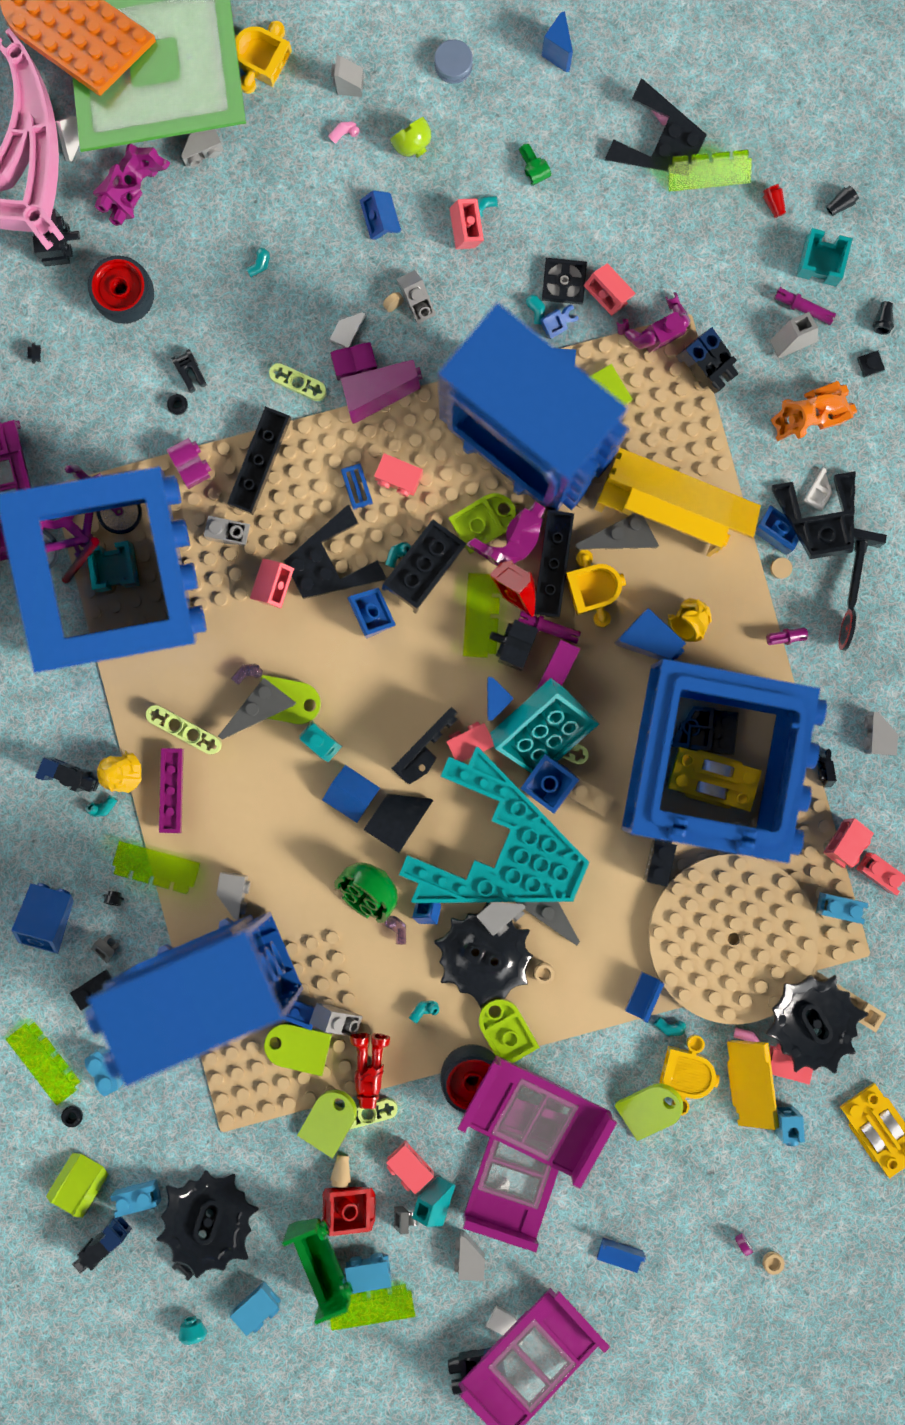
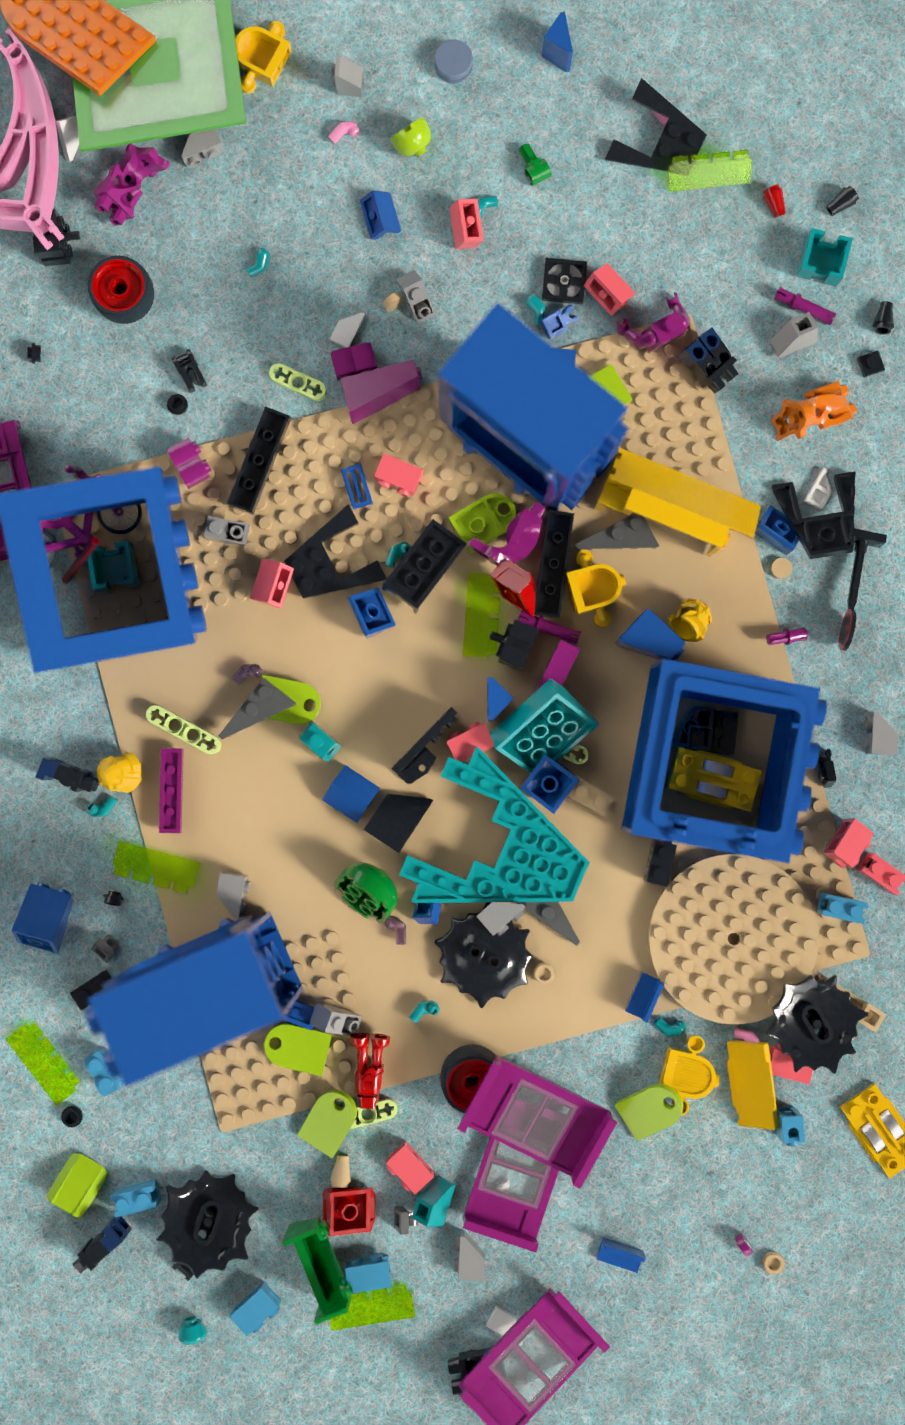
lime tile [479,998,540,1063] -> none

